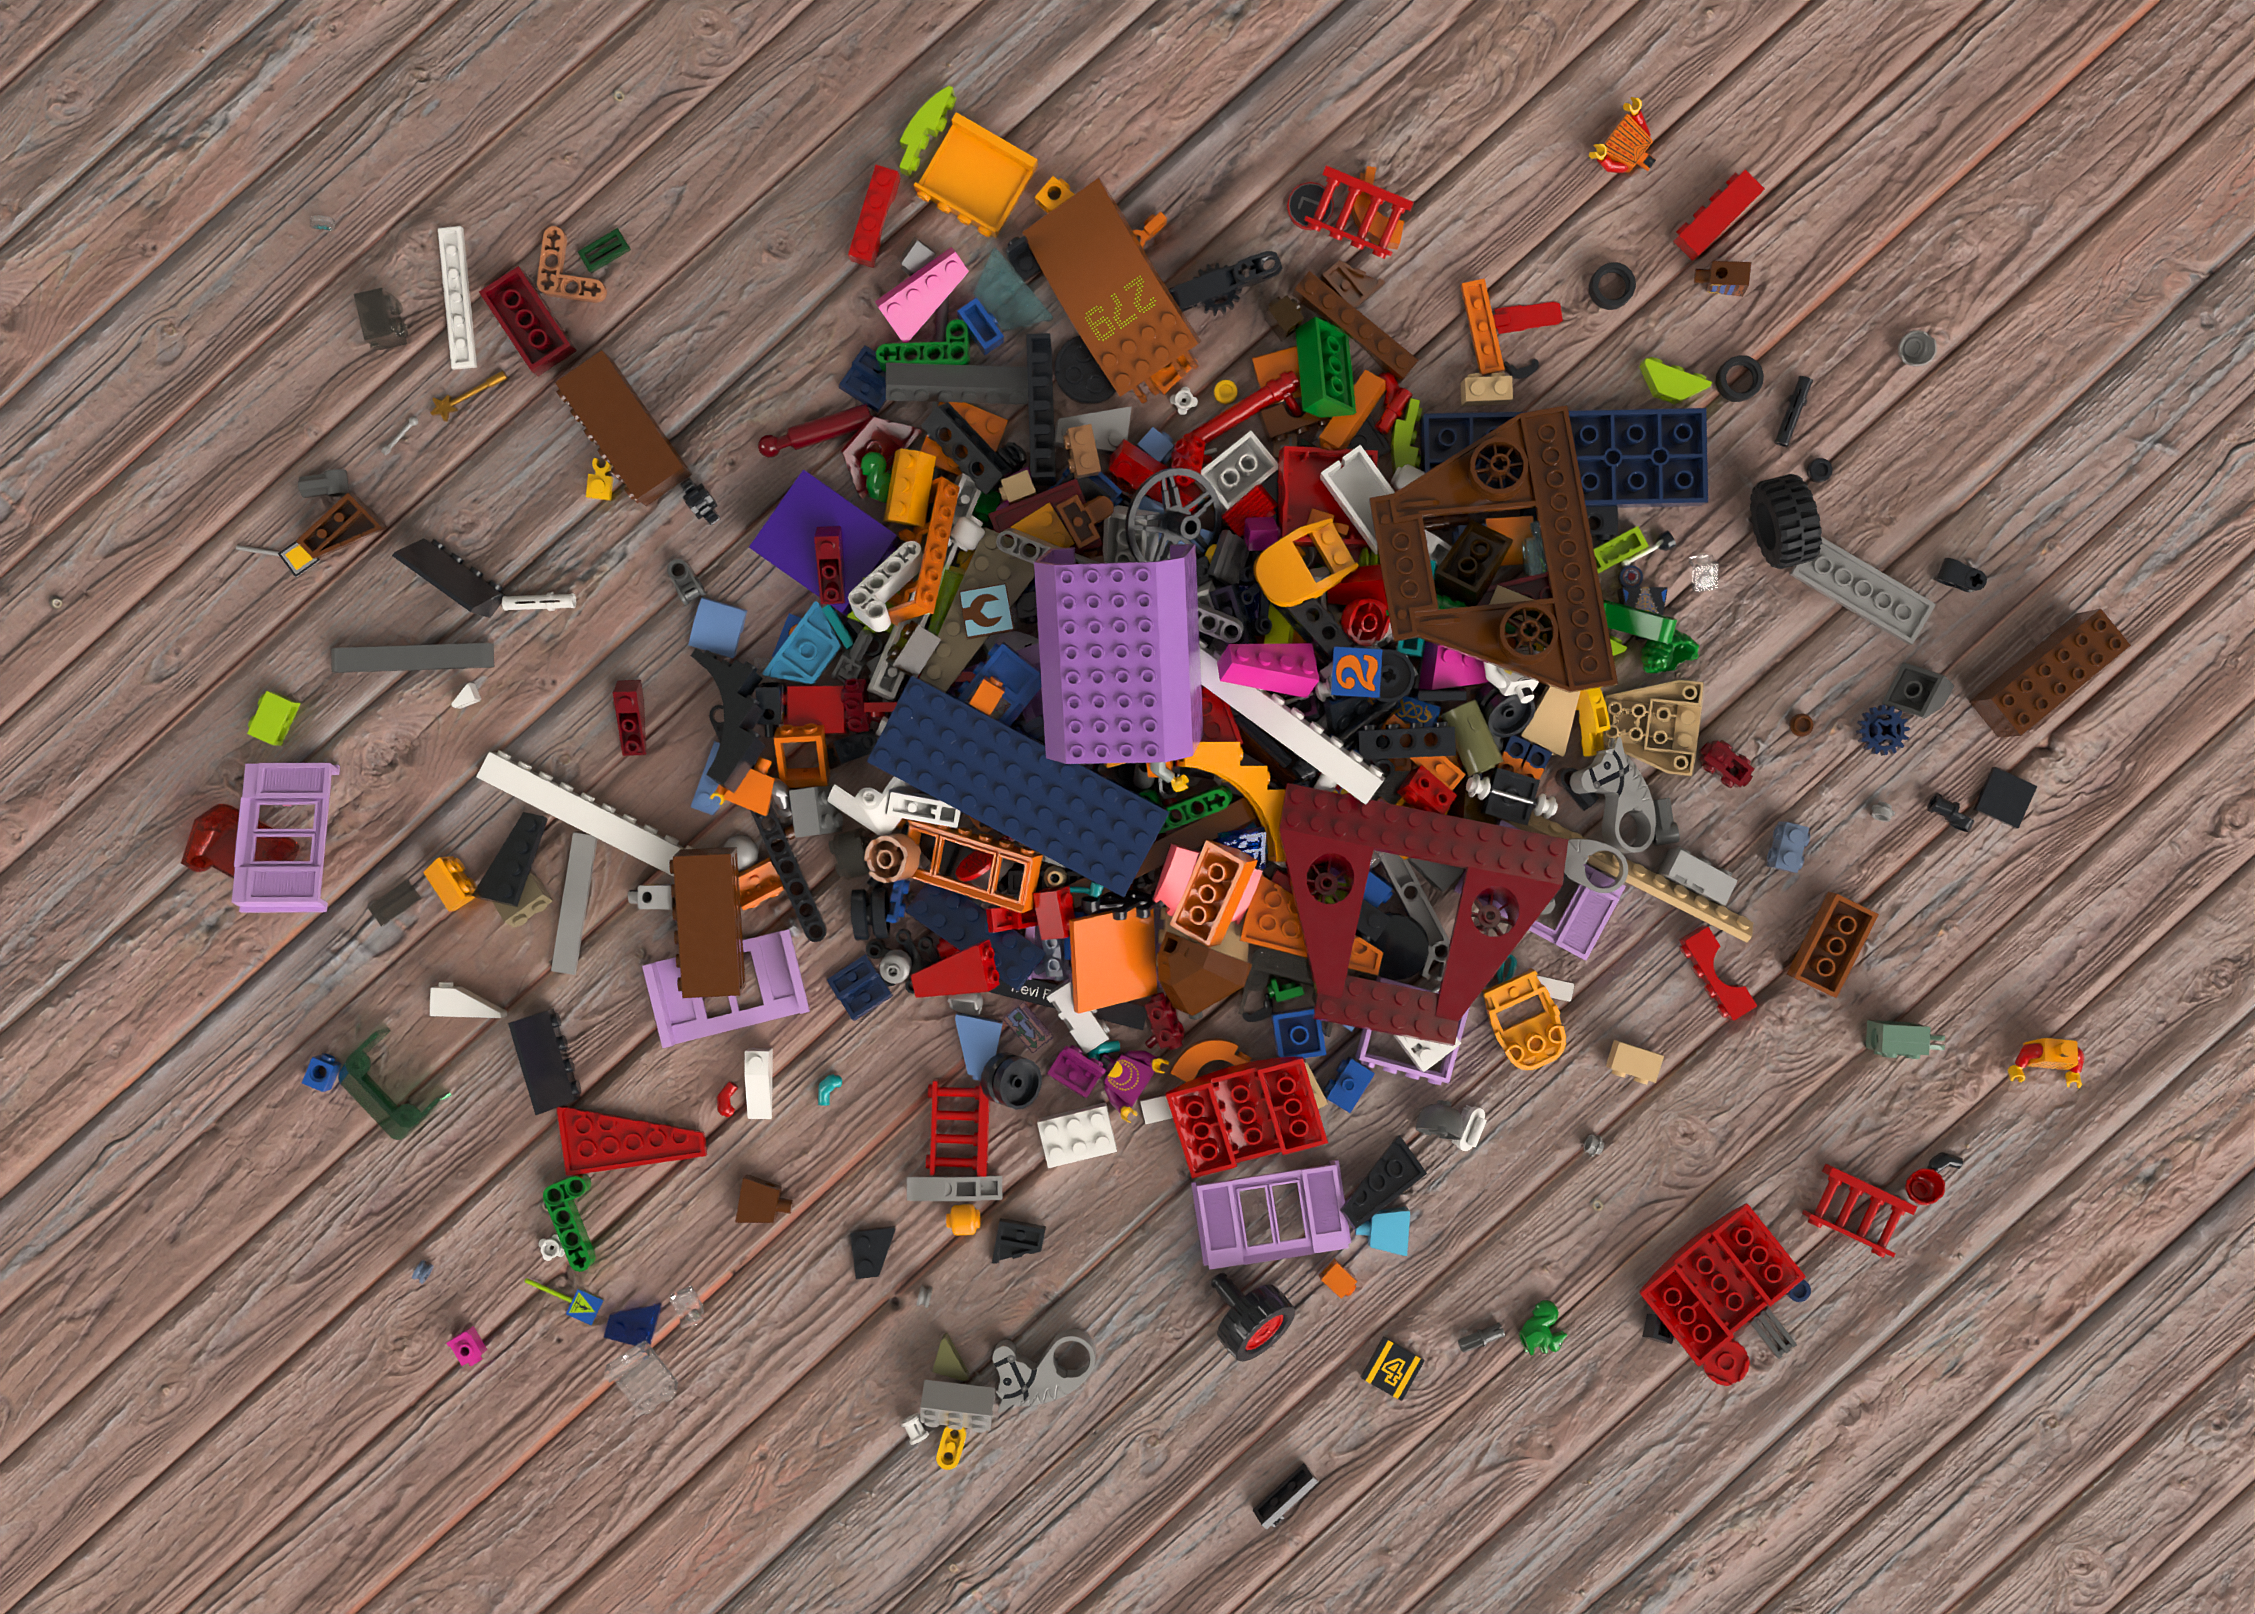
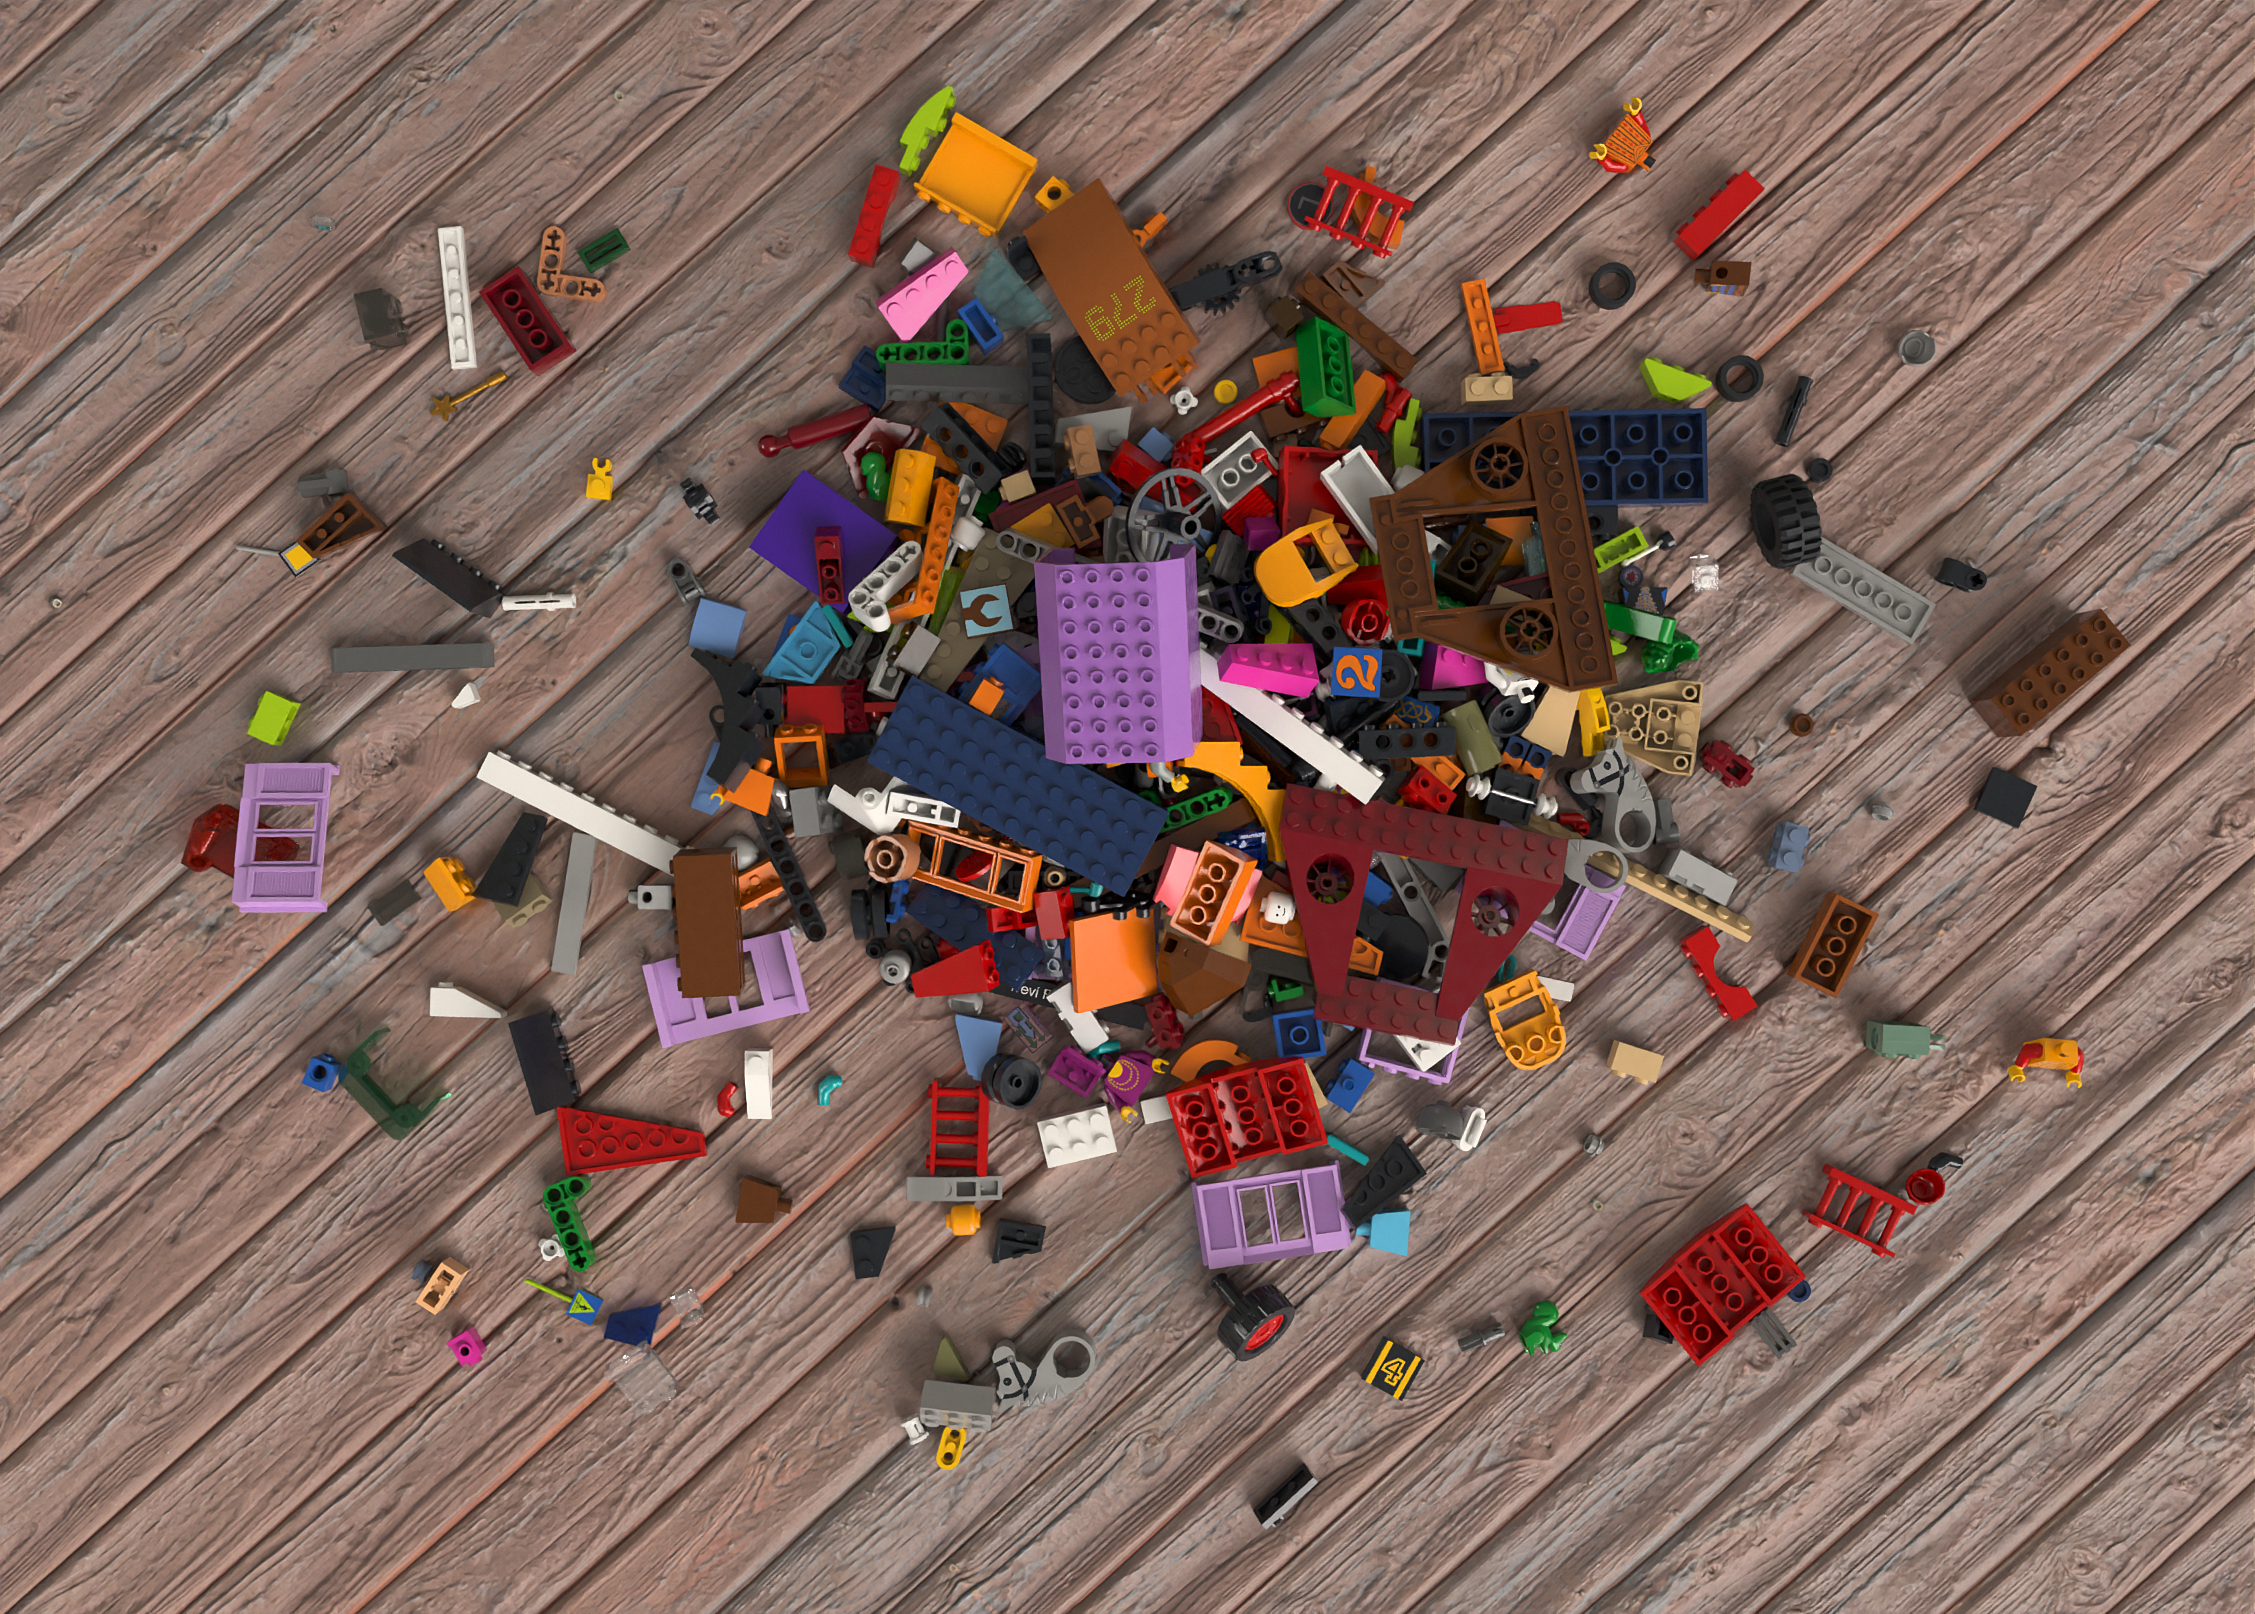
light grey hinge [381,416,418,455] -> none
reddish brown brick [555,350,692,506] -> none
dark red slope [613,680,647,756] -> none
dark blue slope [827,954,893,1021] -> none
orange brick [1319,1258,1357,1299] -> none
red tile [1702,1339,1750,1386] -> none
dark blue gear [1856,705,1910,756] -> none
dark grey slope [1882,662,1954,719] -> none
black connector [1927,793,1975,832] -> none
none -> light nougat brick [416,1257,469,1315]
none -> red hand [1250,448,1279,477]
none -> white head [1260,891,1296,925]
none -> teal tile [1326,1132,1369,1166]
none -> red arm [1557,812,1590,836]
none -> black piece [1581,805,1603,839]

